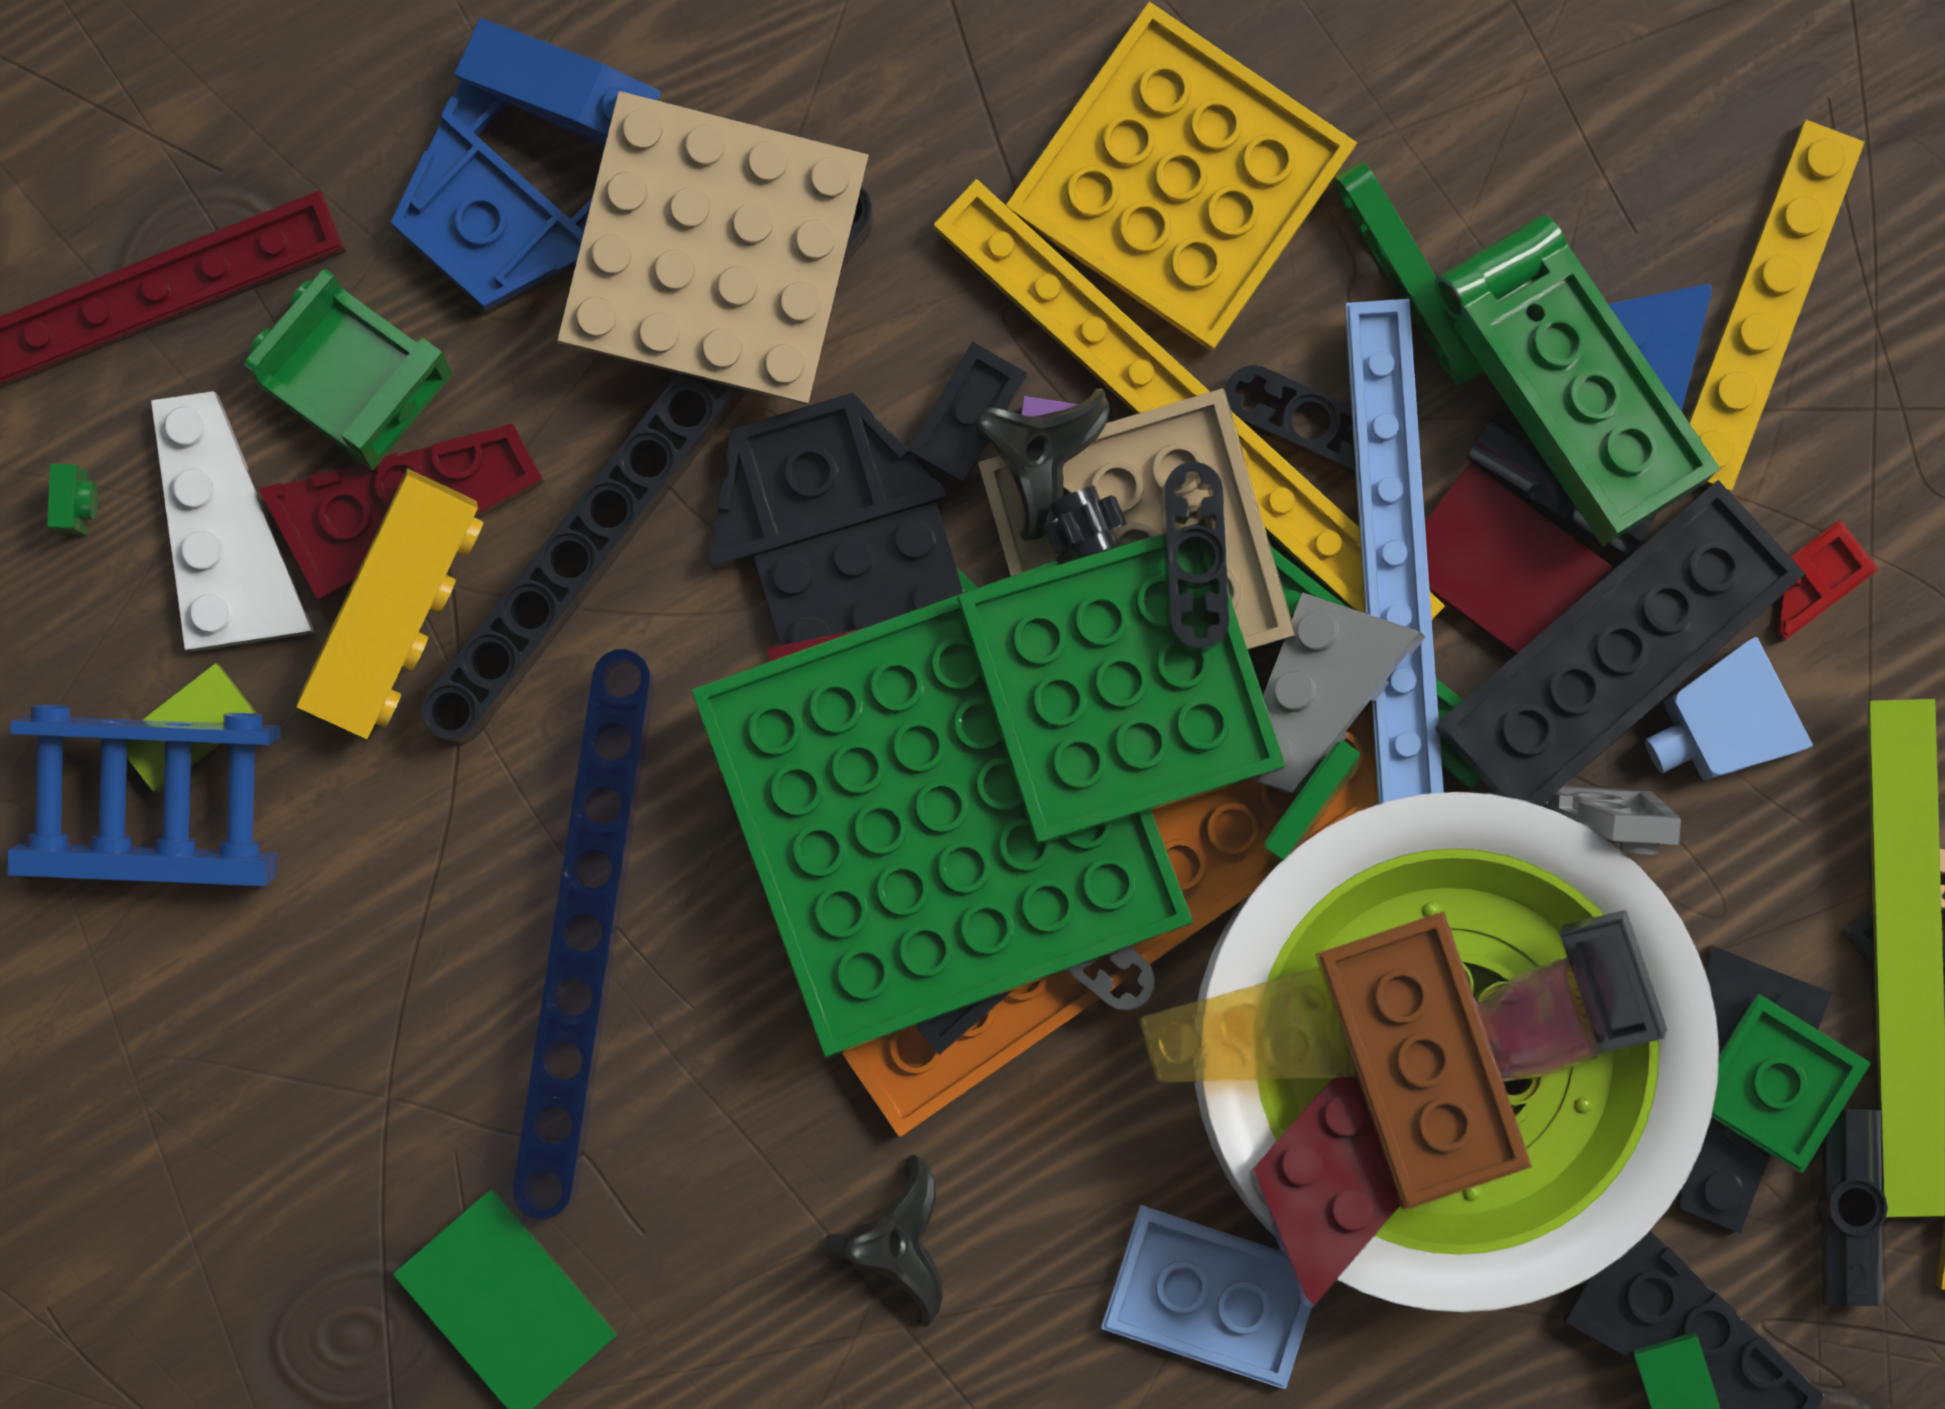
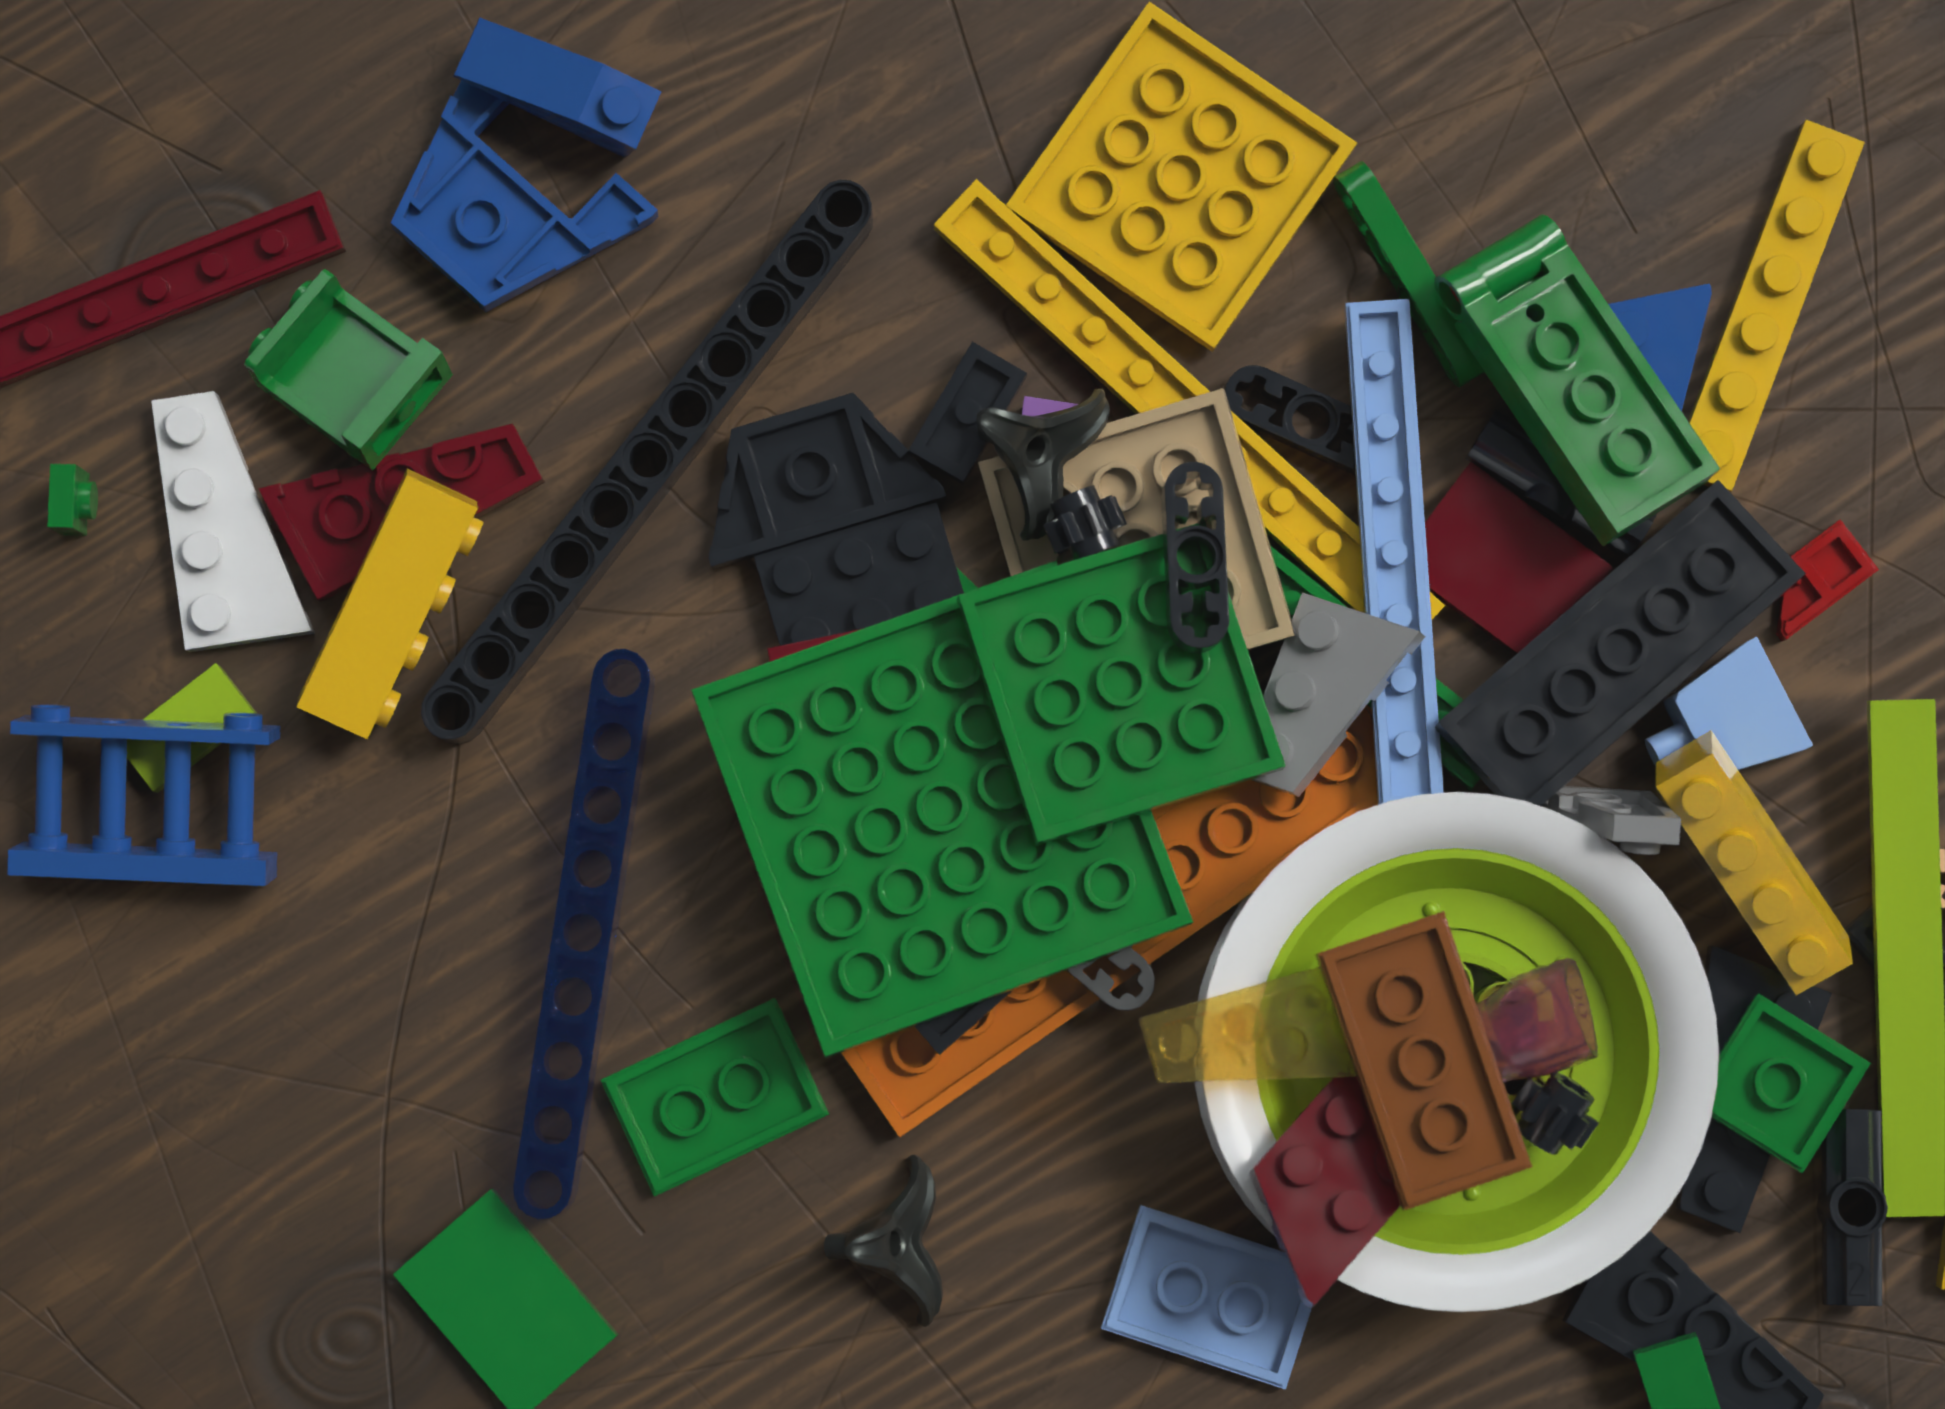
tan plate [557,91,869,405] -> none
green tile [1263,740,1361,867] -> none
black tile [1559,910,1667,1053] -> none
none -> green tile [601,998,830,1197]
none -> black gear [1511,1071,1599,1155]
none -> yellow brick [1656,730,1853,995]

